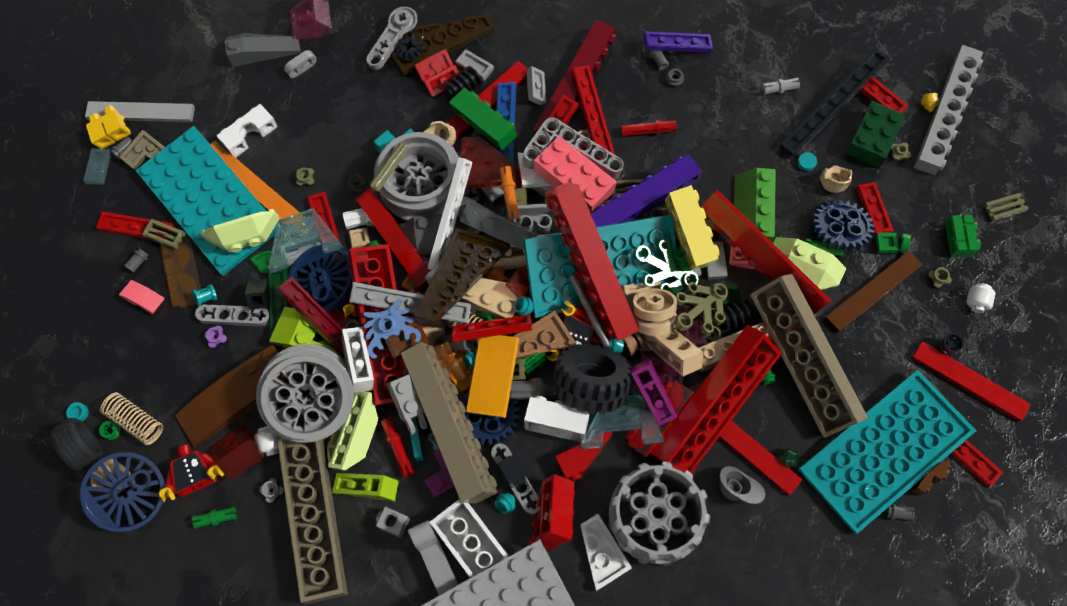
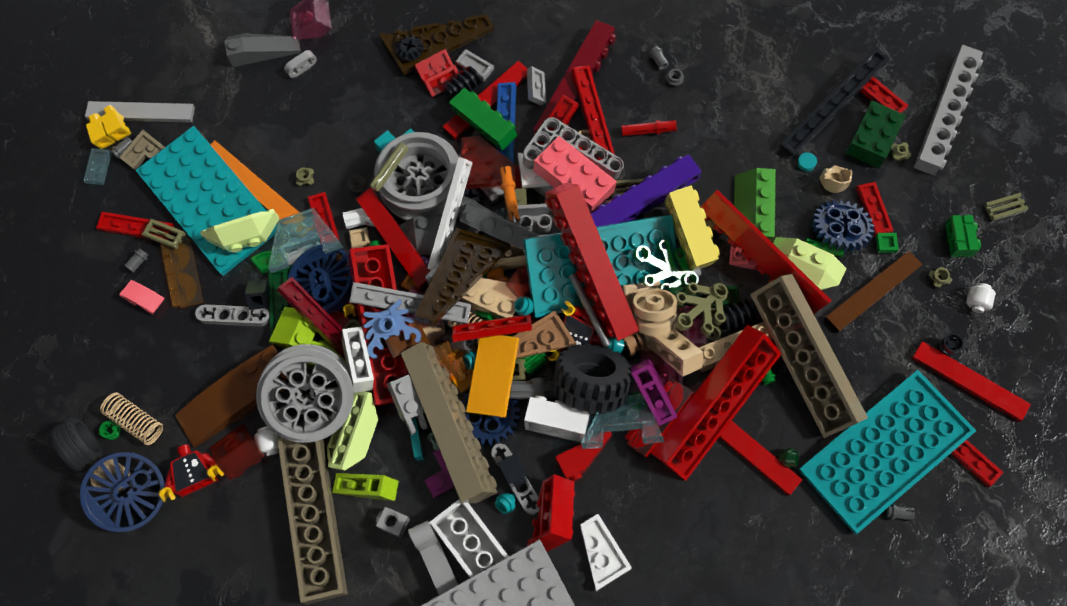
teal tile [66,402,89,422] -> none
teal bush [192,284,217,306] -> none
green pin [192,506,237,529] -> none
medium lavender plate [204,326,227,348] -> none
white arch [217,104,277,158] -> none
light grey plate [259,478,284,503] -> none
light grey beam [367,7,417,70] -> none
red pin [381,417,415,478] -> none
tan hair [424,121,456,146] -> none
light grey wheel [608,461,710,566] -> none
dark purple tile [643,31,713,53] -> none
light grey tile [706,241,728,280] -> none
dark grey piece [719,466,766,504] -> none
light grey pin [762,78,800,95] -> none
green tile [898,233,910,253] -> none
reddish brown slope [911,460,951,496] -> none
yellow plate [921,93,940,112] -> none

